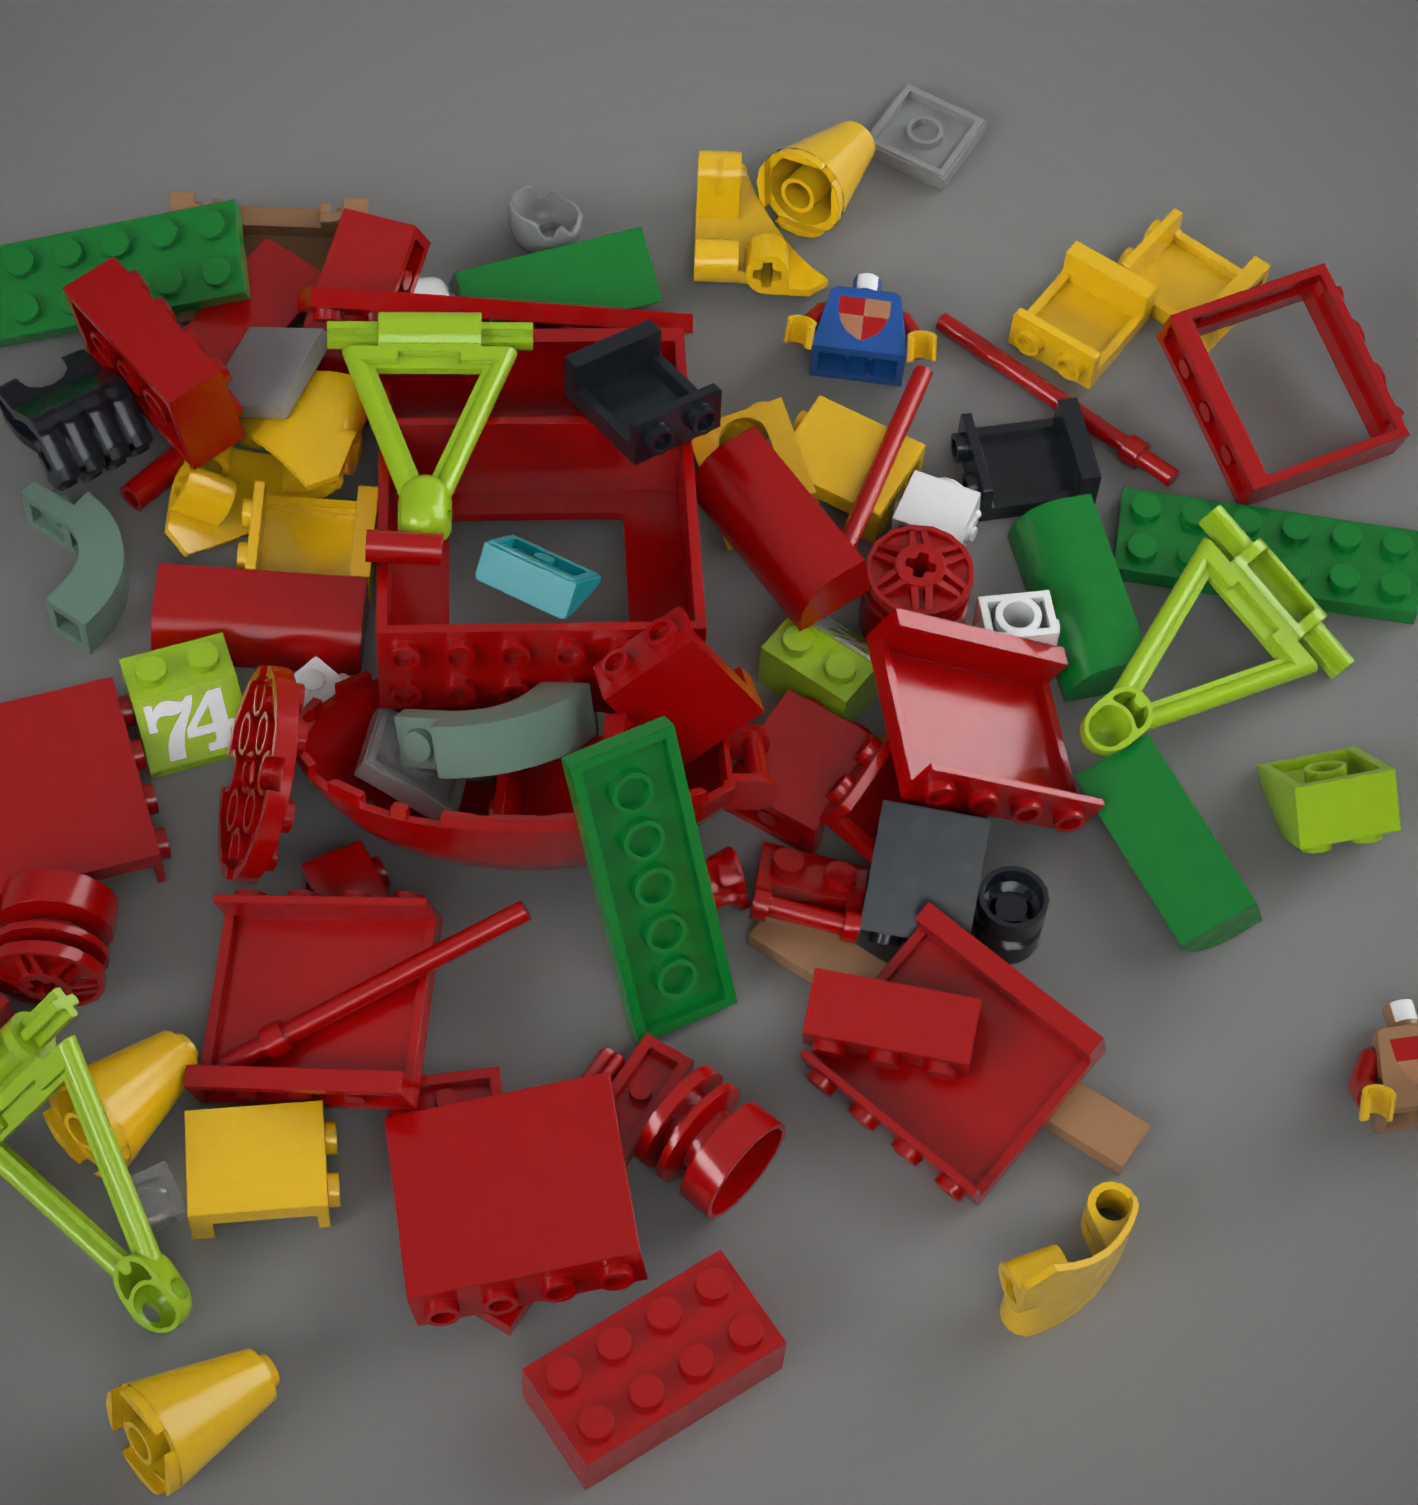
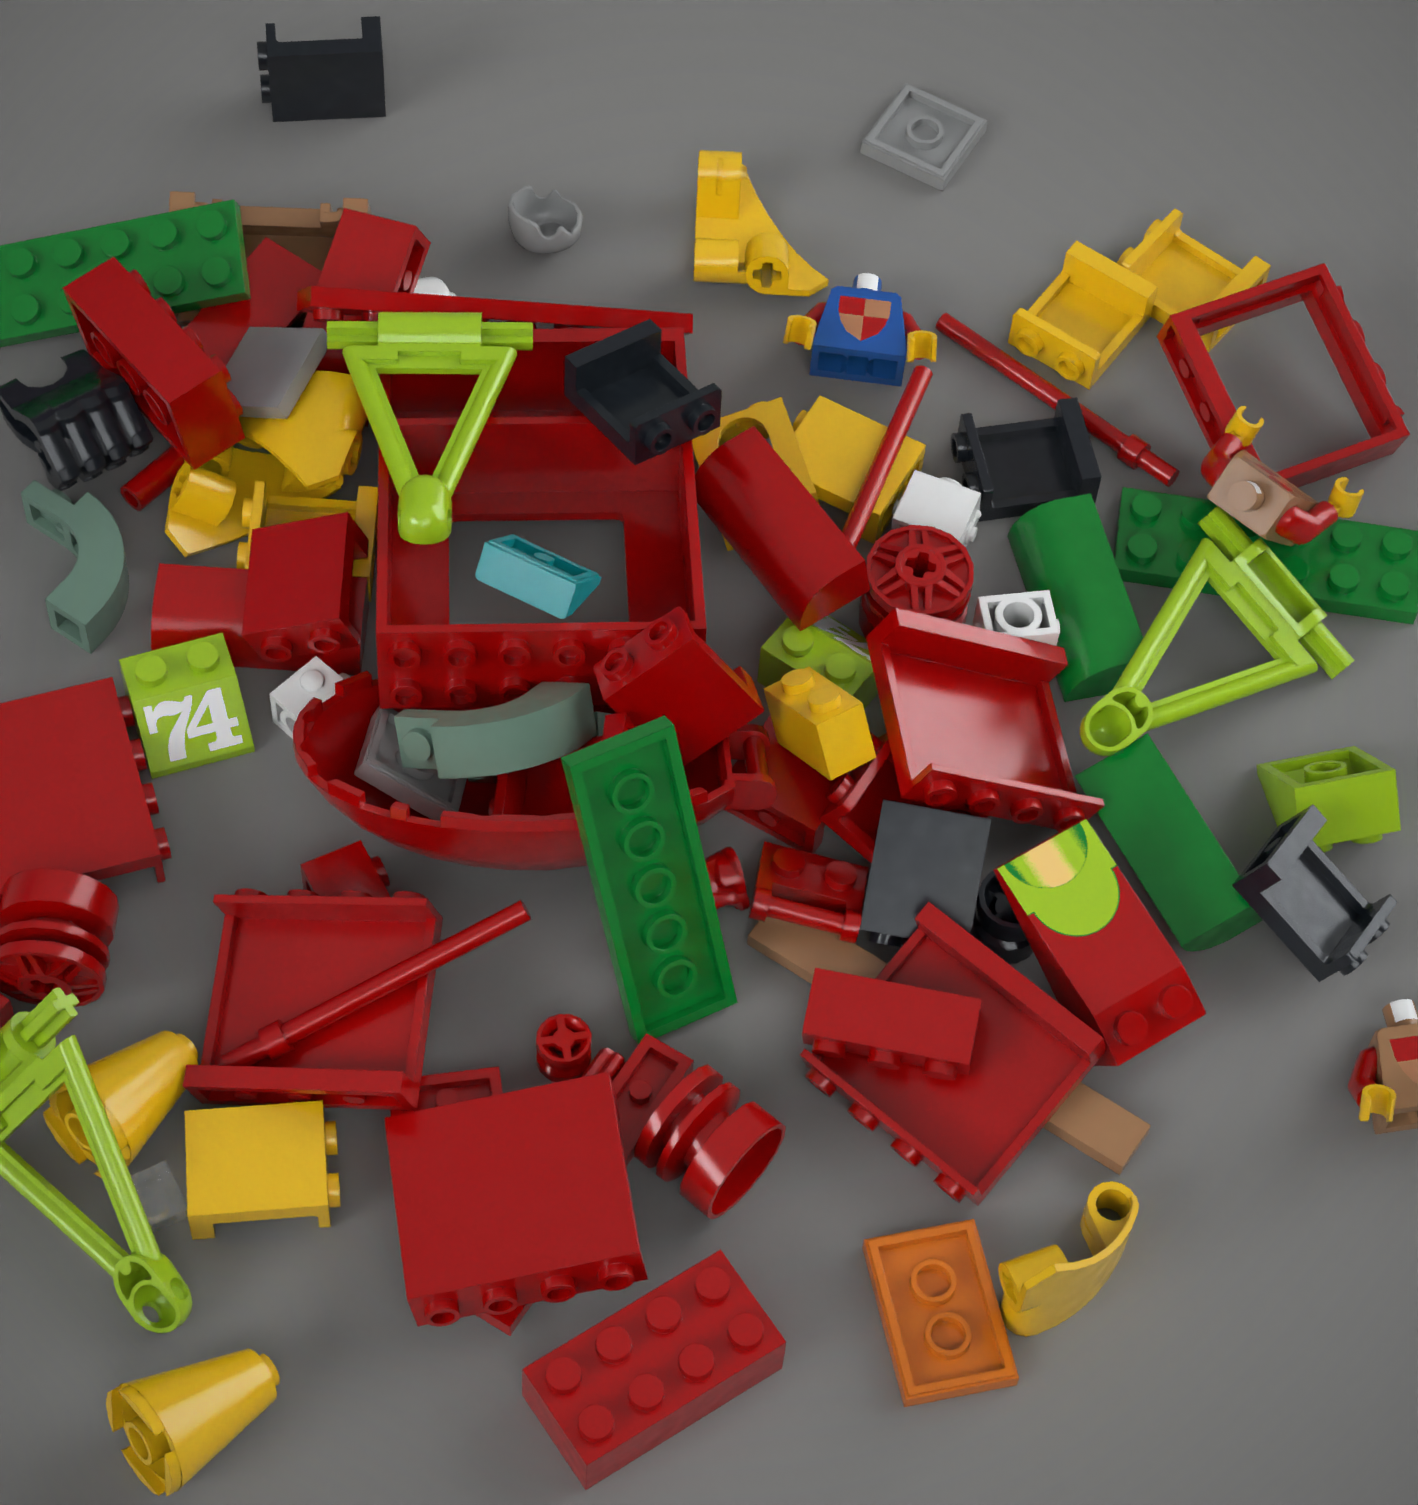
red plate [218,665,308,884] -> none
red axle [365,529,443,566] -> none
green brick [449,227,663,309] -> none
yellow cone [756,121,875,238] -> none
none -> red panel [242,512,369,662]
none -> black panel [257,16,386,122]
none -> red wheel [536,1014,592,1082]
none -> yellow brick [763,666,876,781]
none -> orange tile [862,1219,1019,1407]
none -> red slope [993,819,1207,1066]
none -> torso [1200,406,1364,546]
none -> black panel [1232,804,1398,982]

